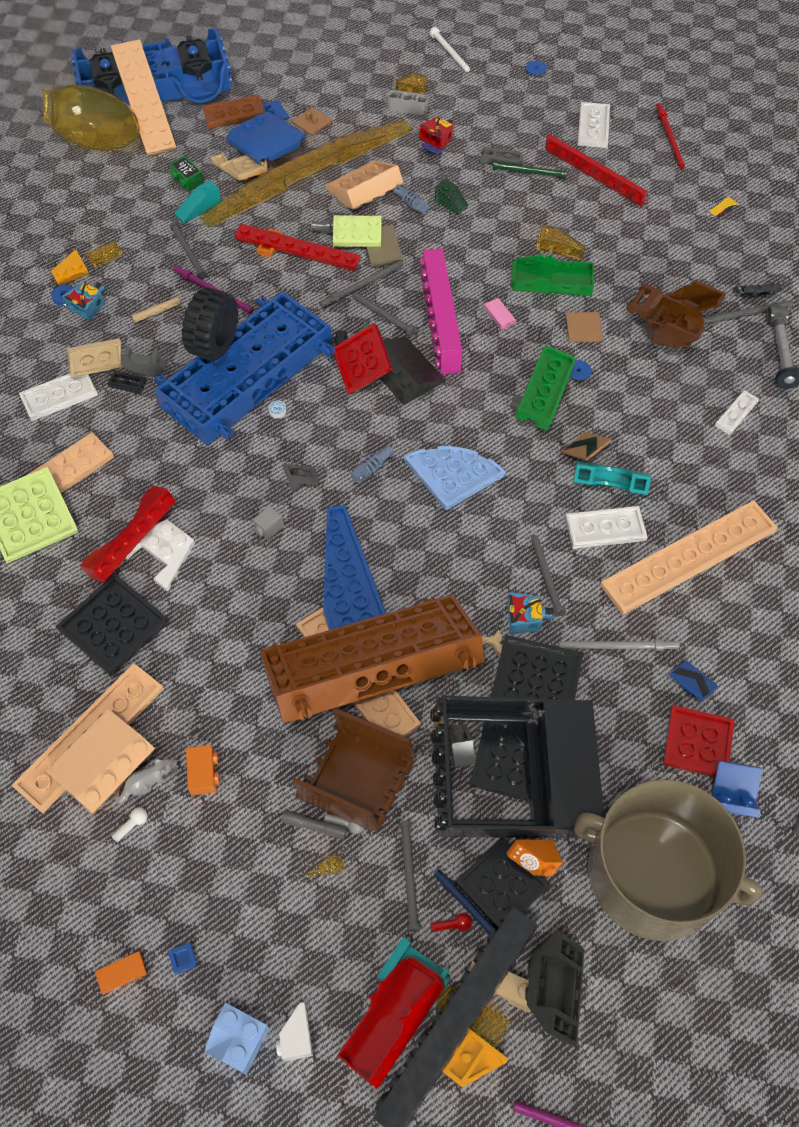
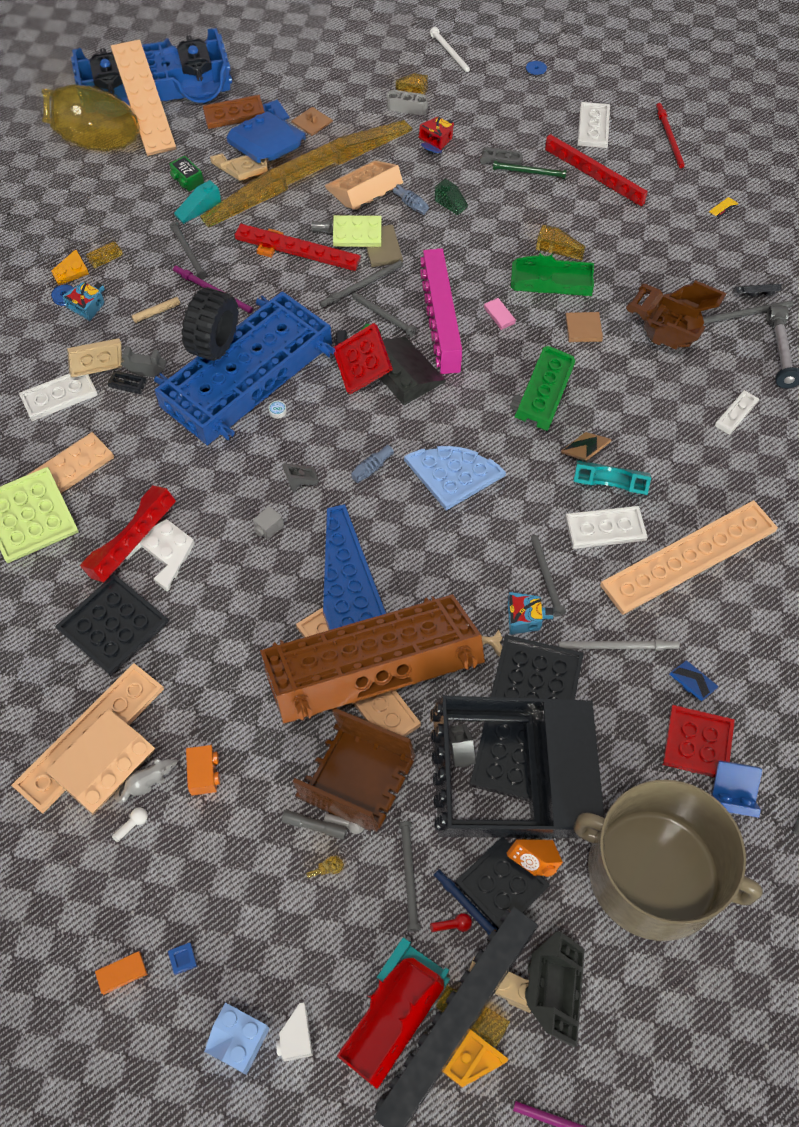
blue piece [570,360,592,381] -> none

